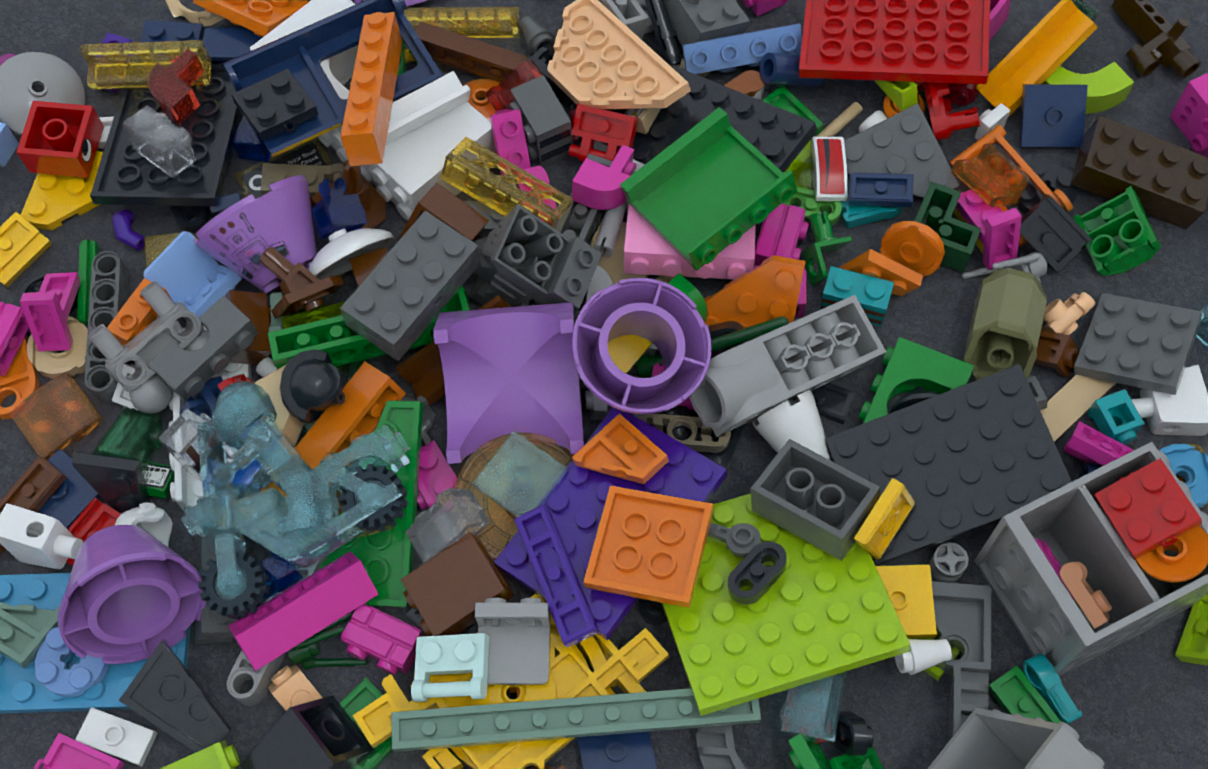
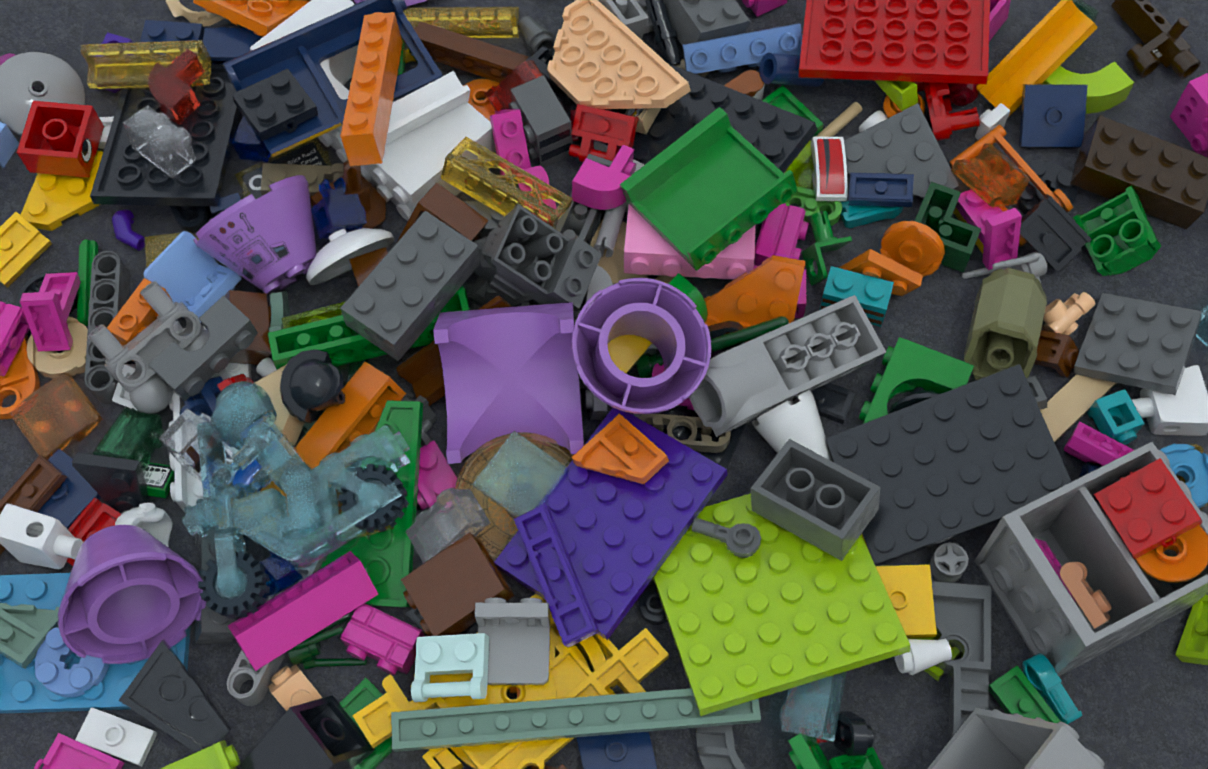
reddish brown piece [259,247,344,319] -> none
orange plate [583,486,714,608] -> none
black plate [728,541,787,605] -> none
yellow plate [854,478,915,560] -> none

